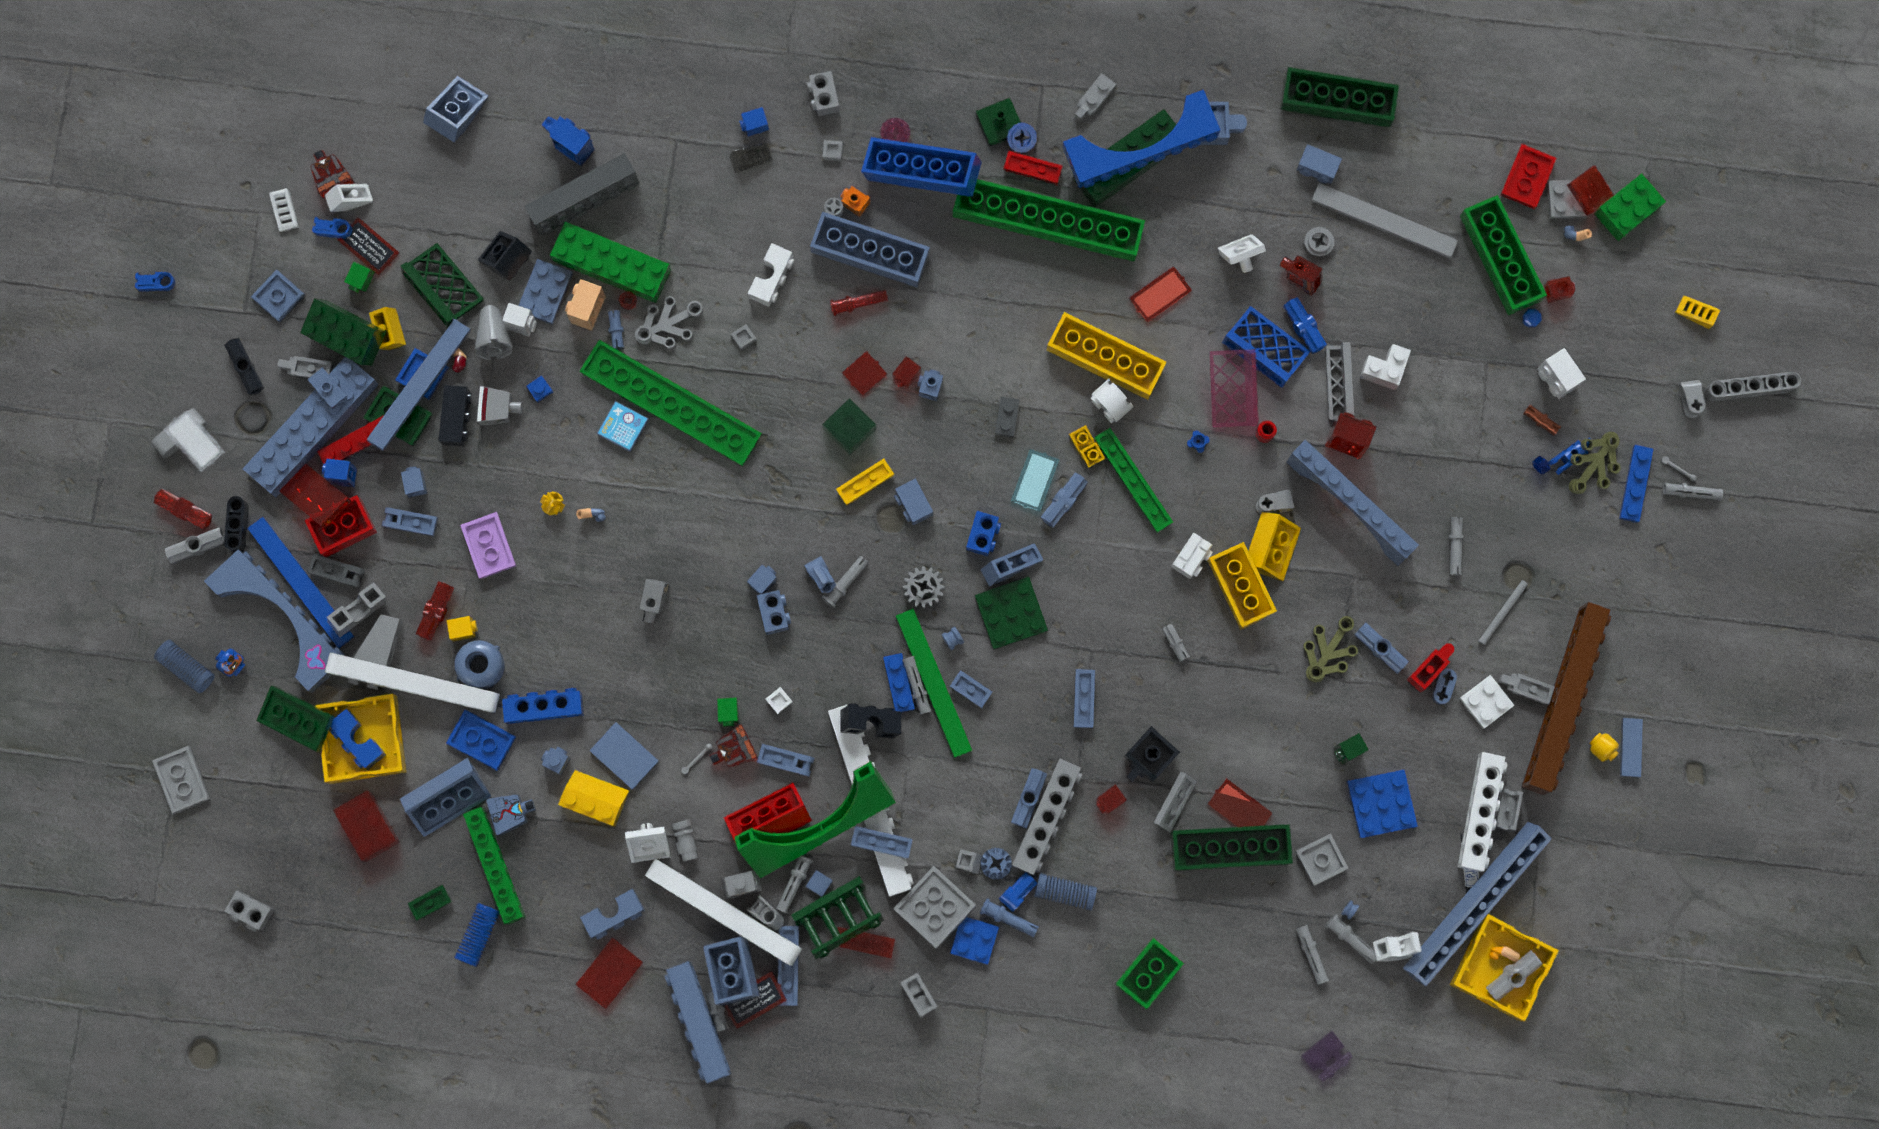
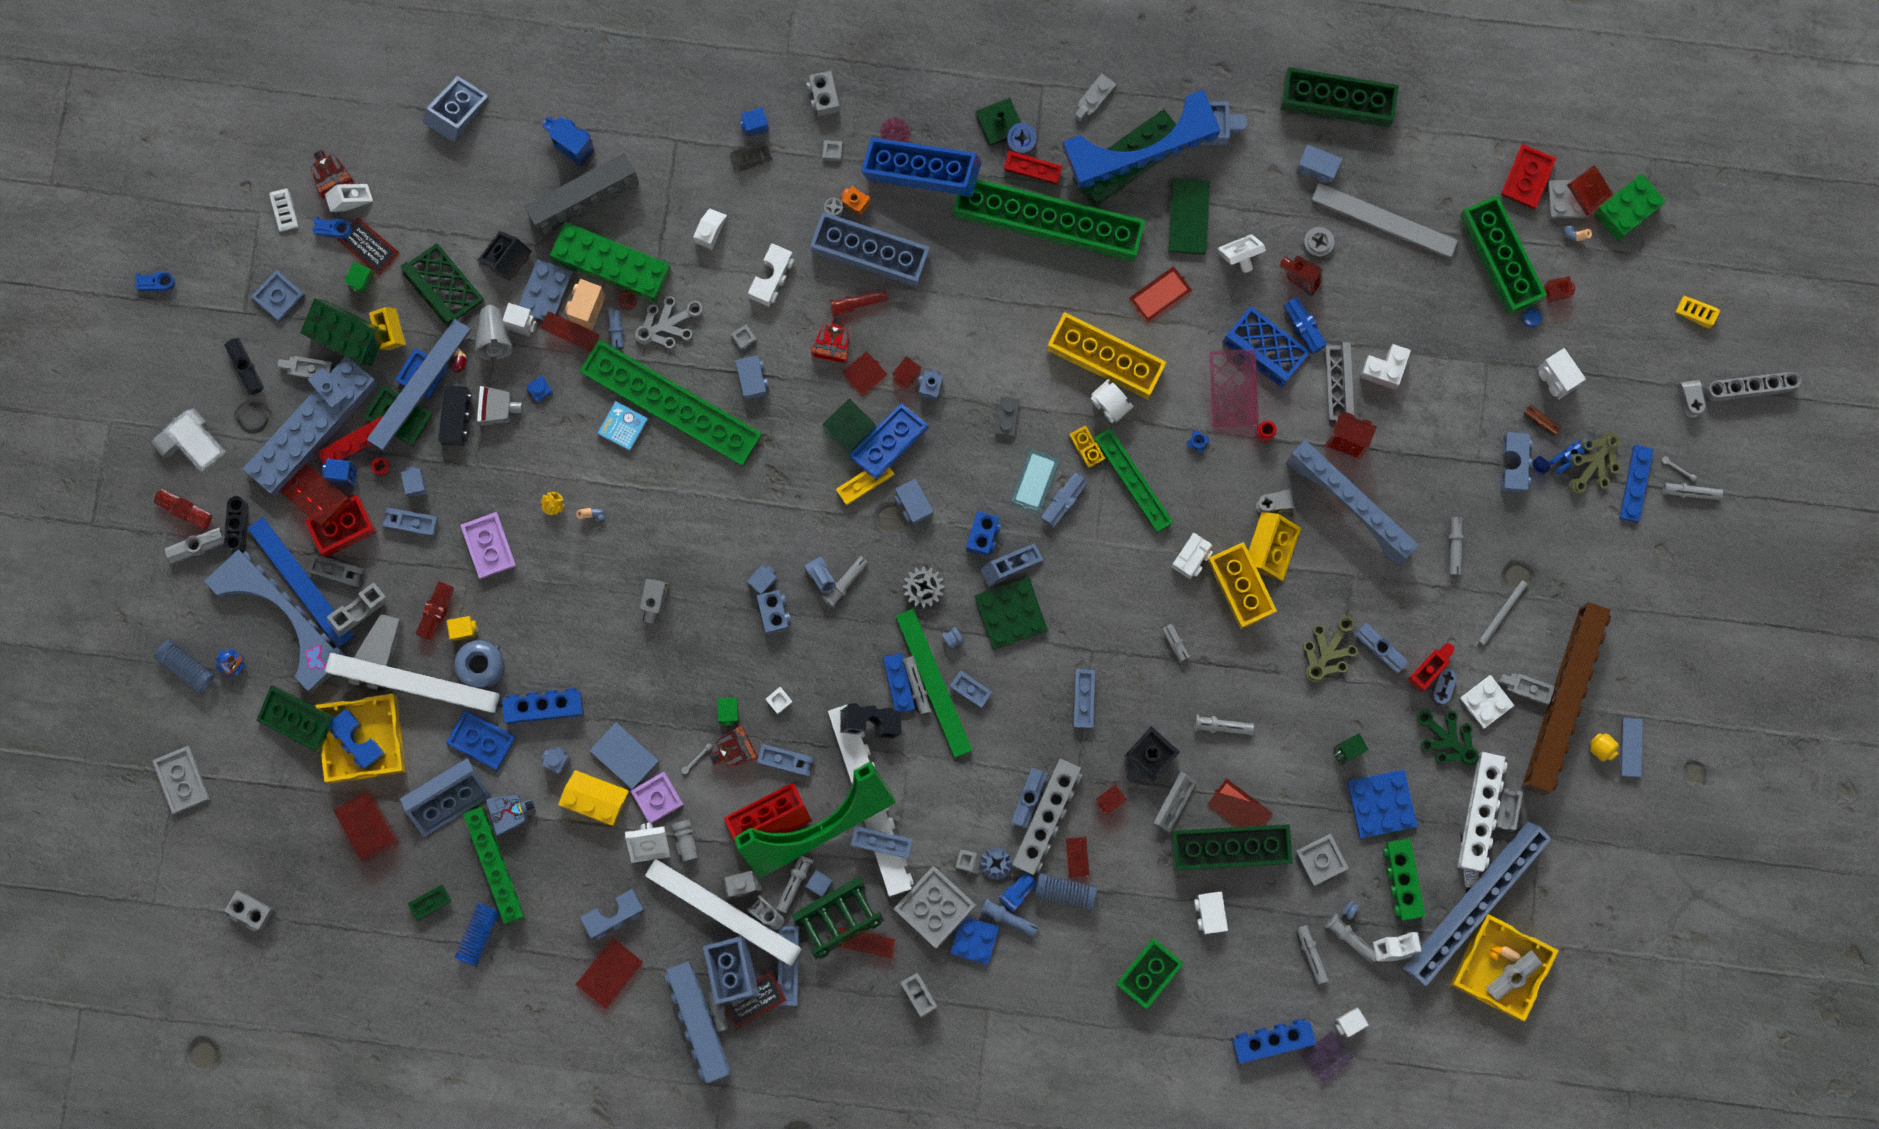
none -> red bush [371,457,390,476]
none -> clear red tile [540,311,600,352]
none -> lavender tile [631,772,684,824]
none -> white slope [693,208,727,250]
none -> sand blue brick [735,355,769,401]
none -> torso [811,317,849,364]
none -> blue tile [848,403,929,481]
none -> clear red panel [1066,836,1090,878]
none -> dark green tile [1168,178,1210,255]
none -> light grey pin [1194,714,1254,736]
none -> white brick [1194,891,1228,935]
none -> blue brick [1232,1018,1316,1063]
none -> white brick [1335,1008,1368,1037]
none -> green brick [1383,839,1425,921]
none -> dark green plant [1416,710,1479,766]
none -> sand blue arch [1501,432,1533,493]

